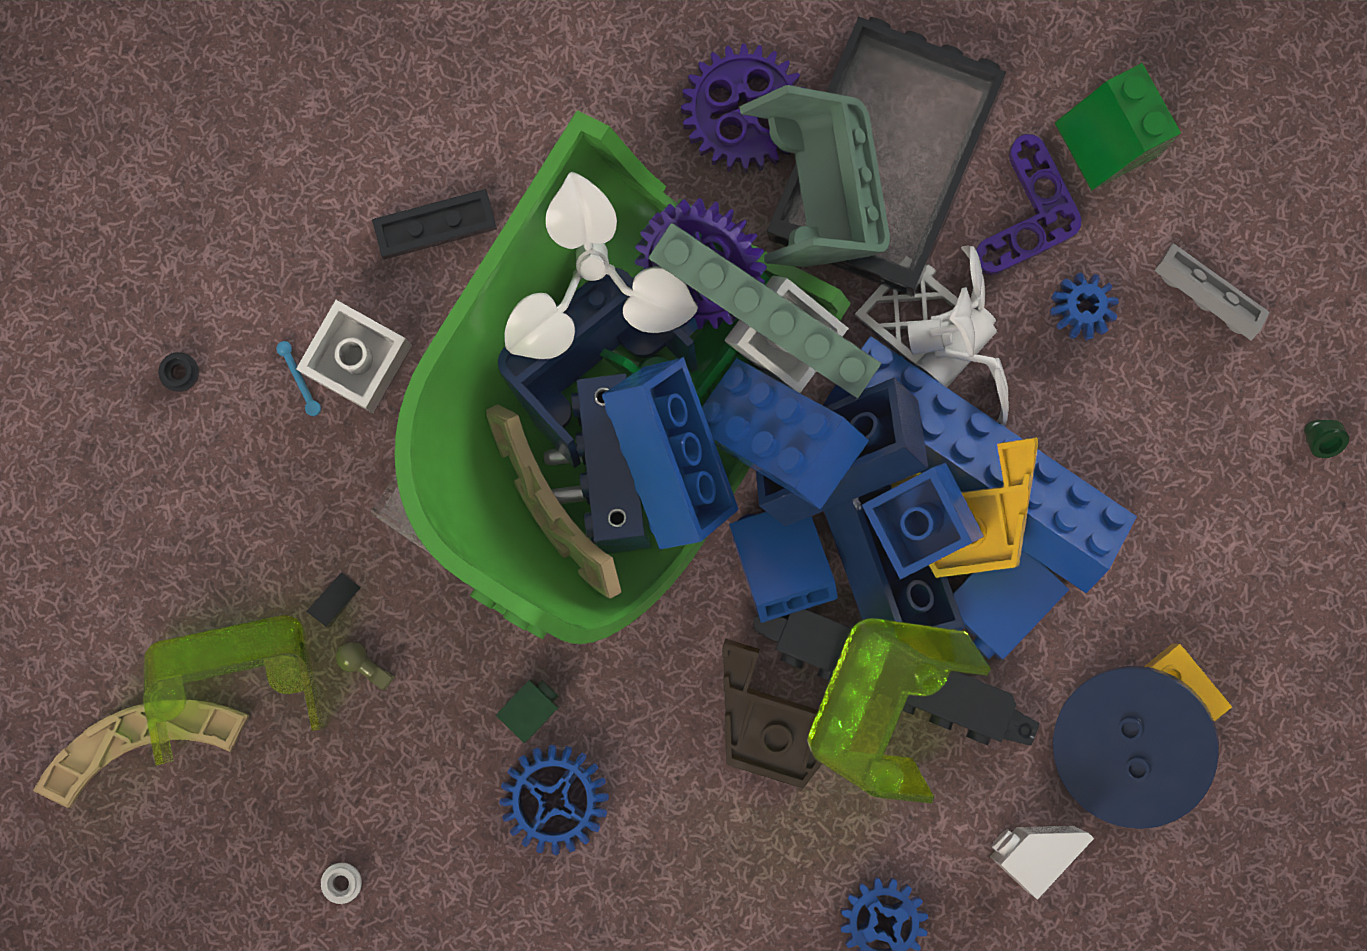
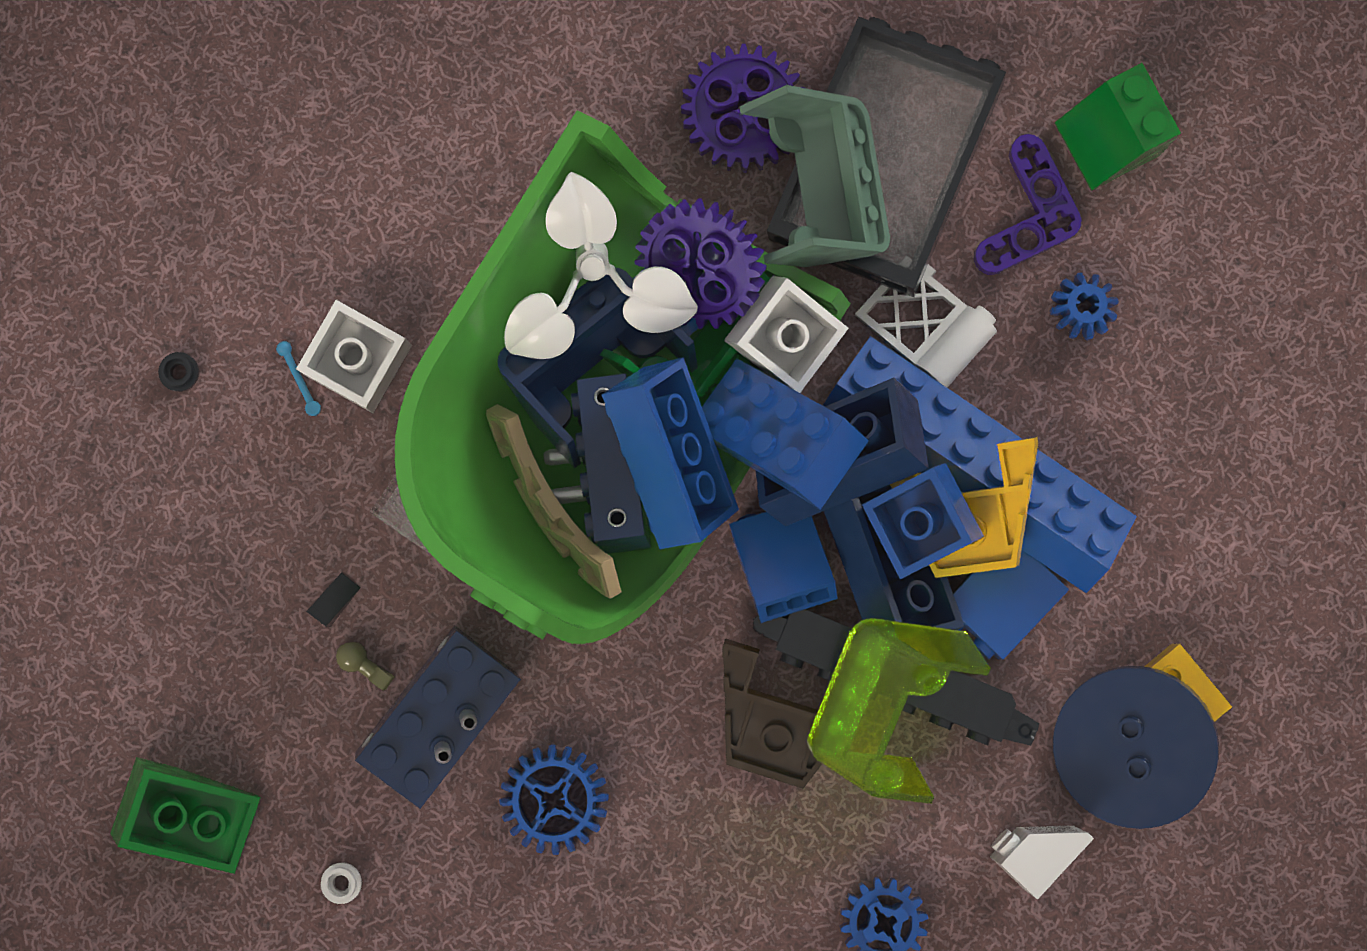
tan tile [33,699,250,808] -> none
clear neon green windscreen [143,615,325,765] -> none
black plate [372,189,497,260] -> none
dark green brick [495,680,560,743] -> none
sand green plate [648,223,881,398] -> none
white plant [908,245,1009,426] -> none
light grey plate [1154,243,1269,341] -> none
dark green tile [1304,420,1350,458] -> none
none -> green slope [110,757,261,874]
none -> dark blue piece [355,625,521,809]

